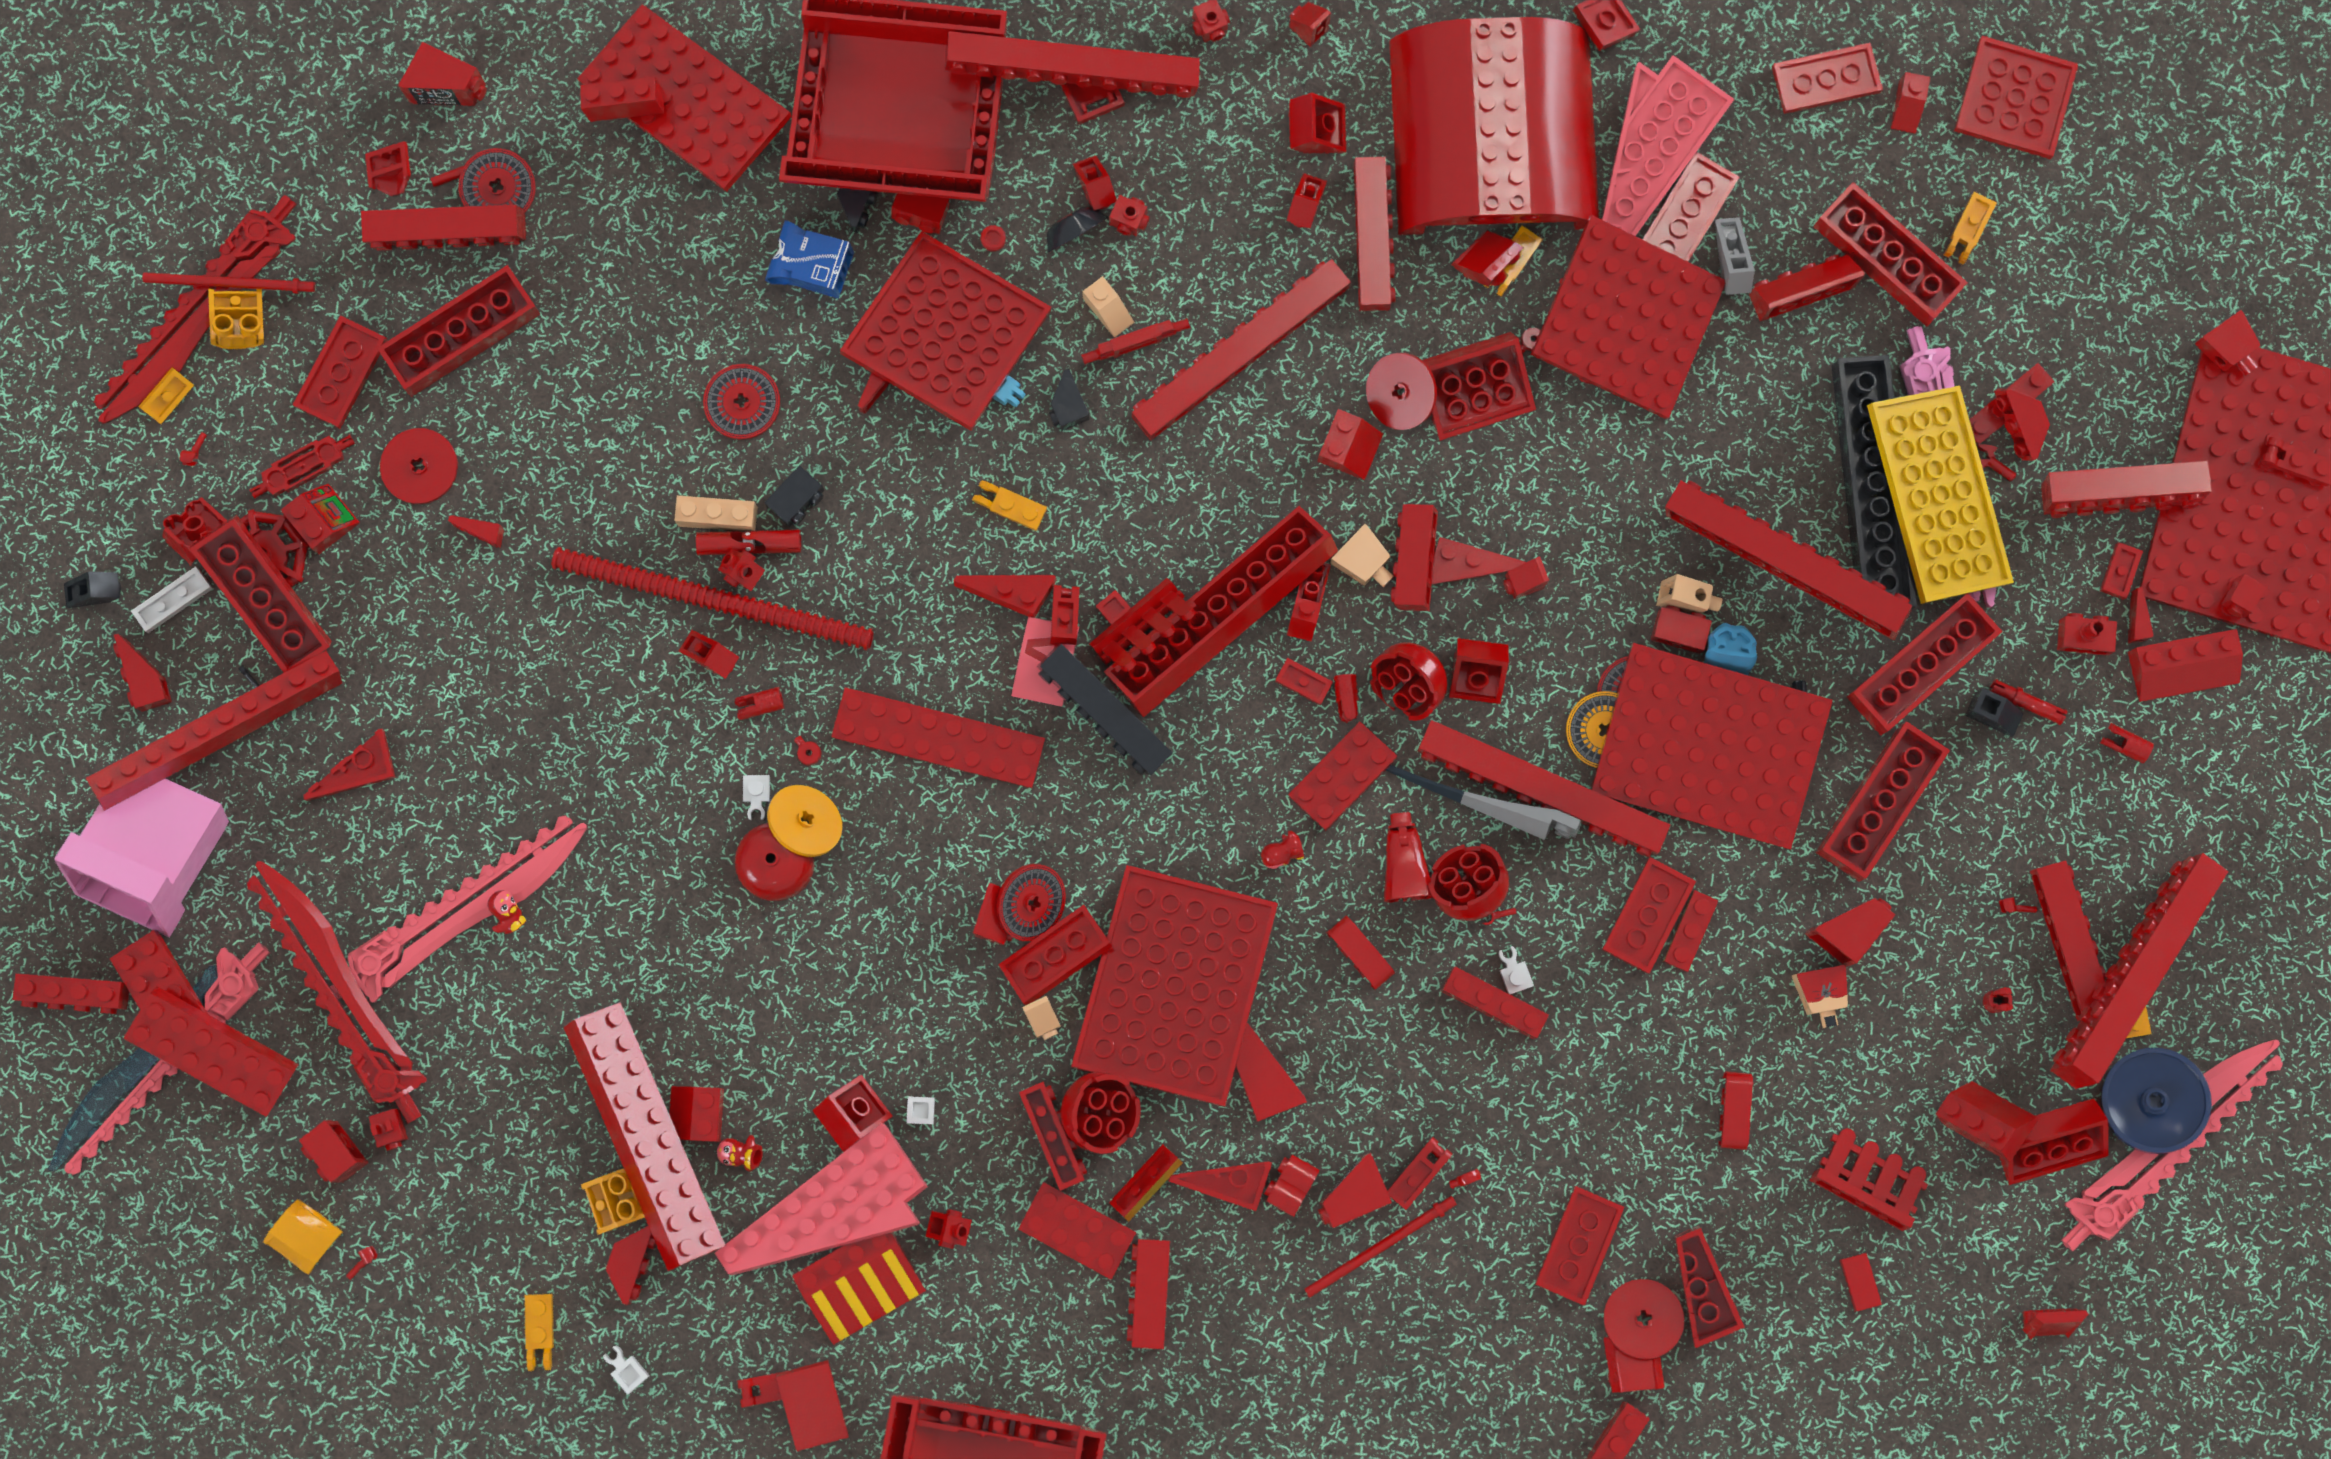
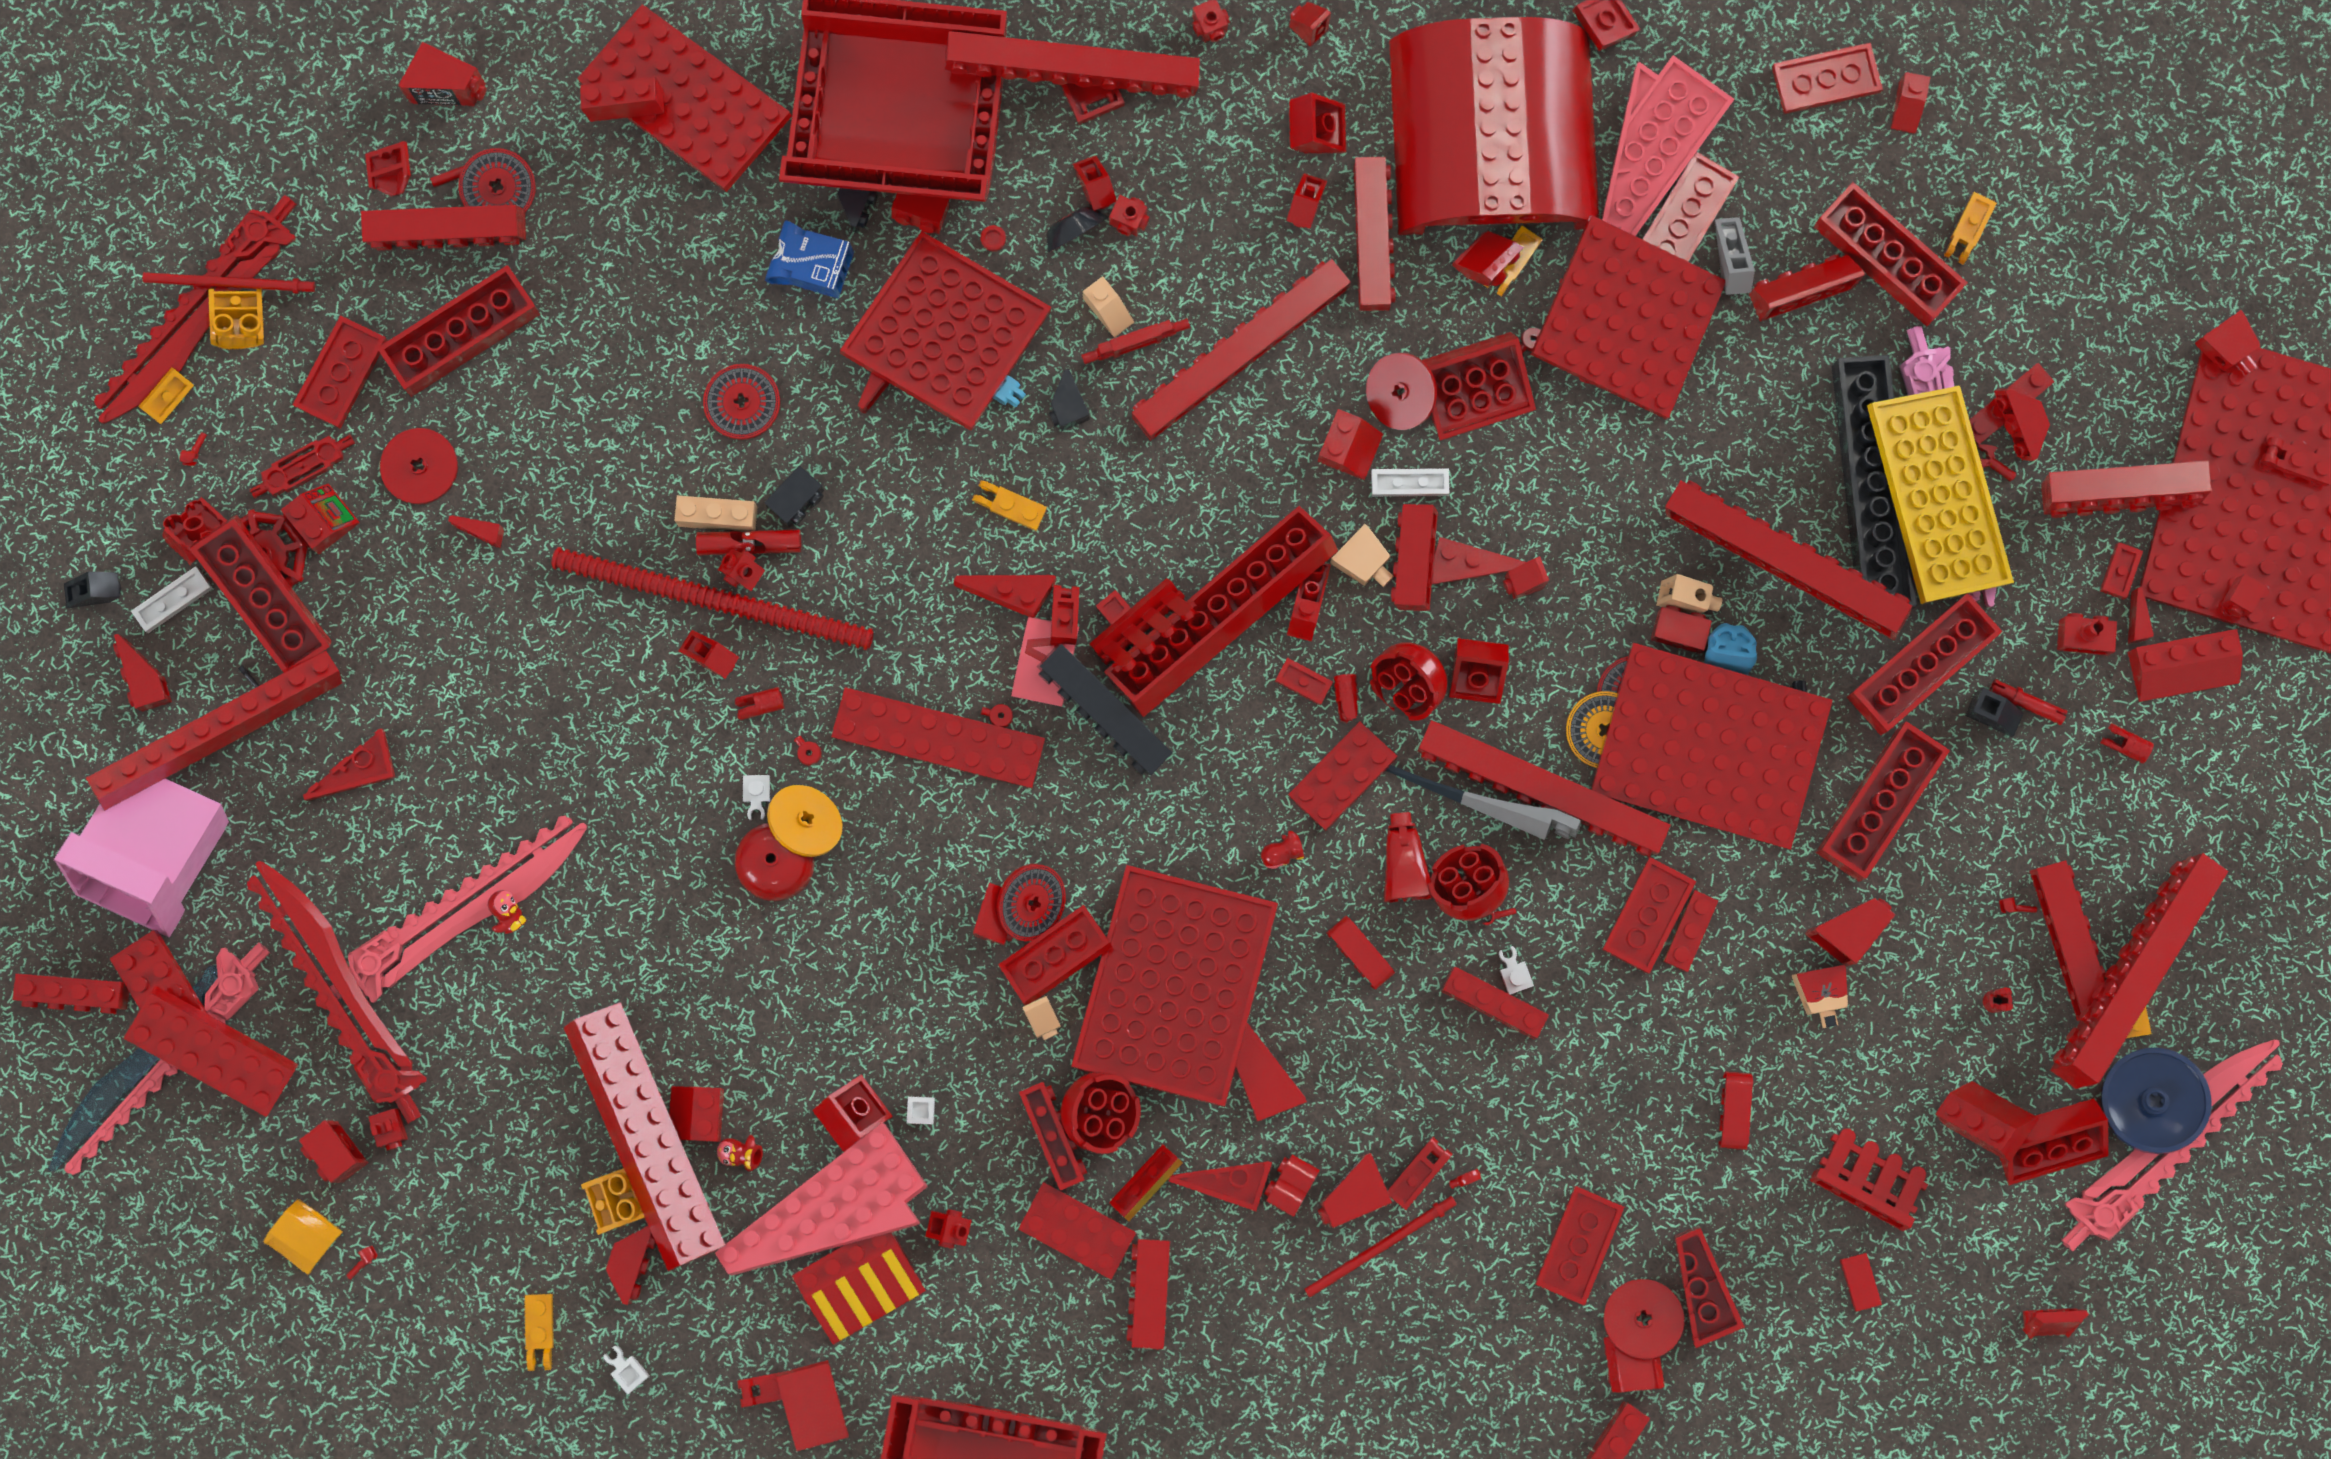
red plate [1954,36,2078,159] -> none
none -> red piece [981,704,1014,728]
none -> white plate [1371,469,1449,497]

